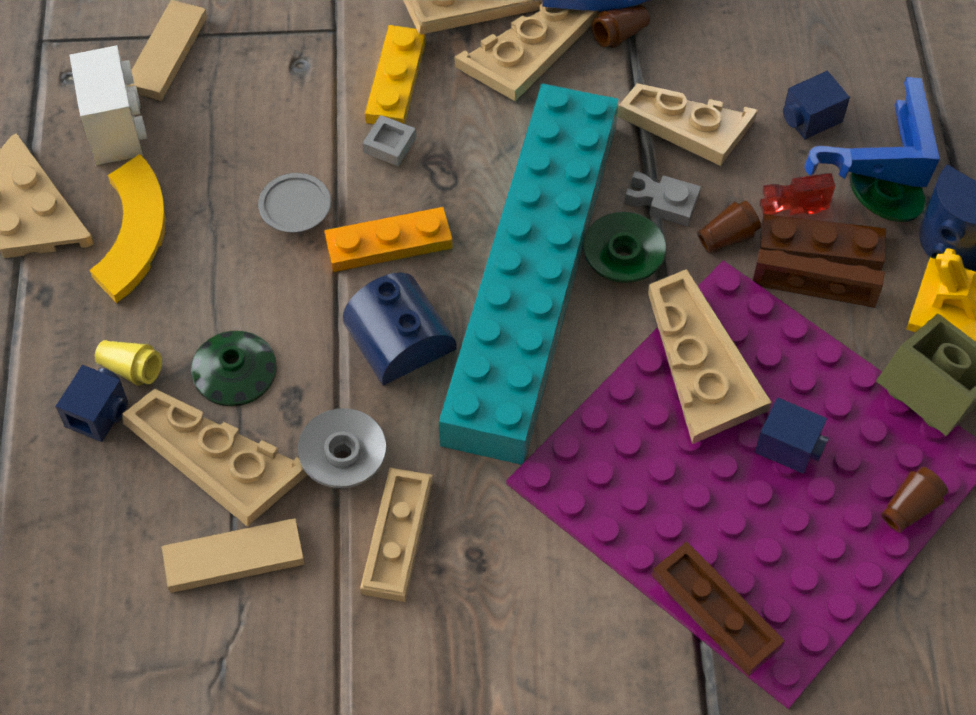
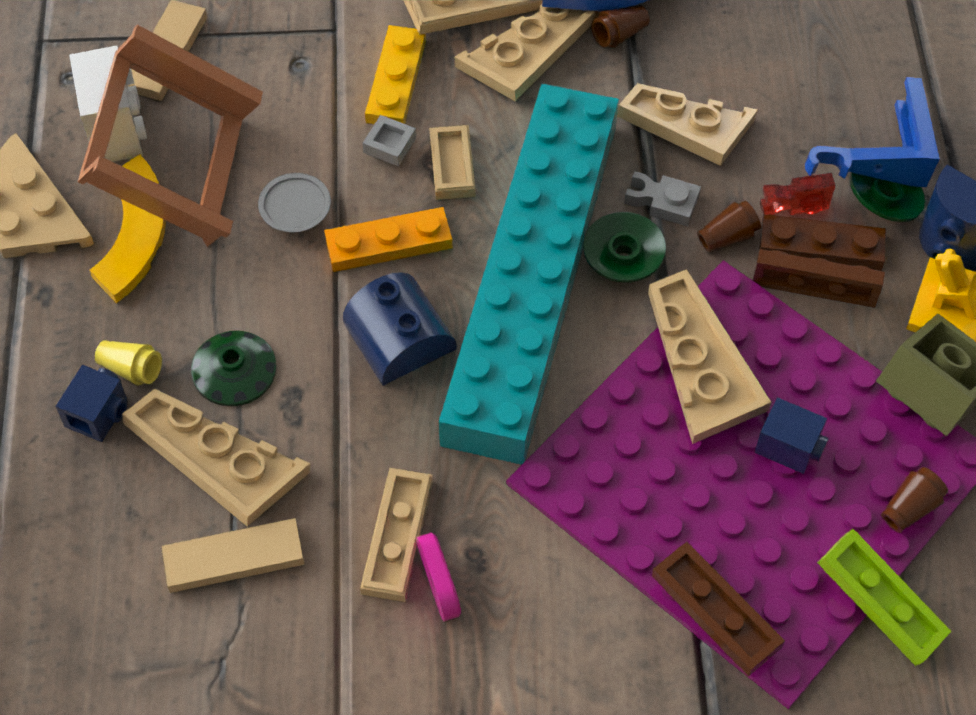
light grey dish [298,408,386,489] -> none
dark blue brick [783,70,850,140] -> none
none -> nougat piece [78,24,263,247]
none -> dark pink tile [416,532,461,622]
none -> tan tile [429,125,476,200]
none -> lime plate [817,529,952,666]

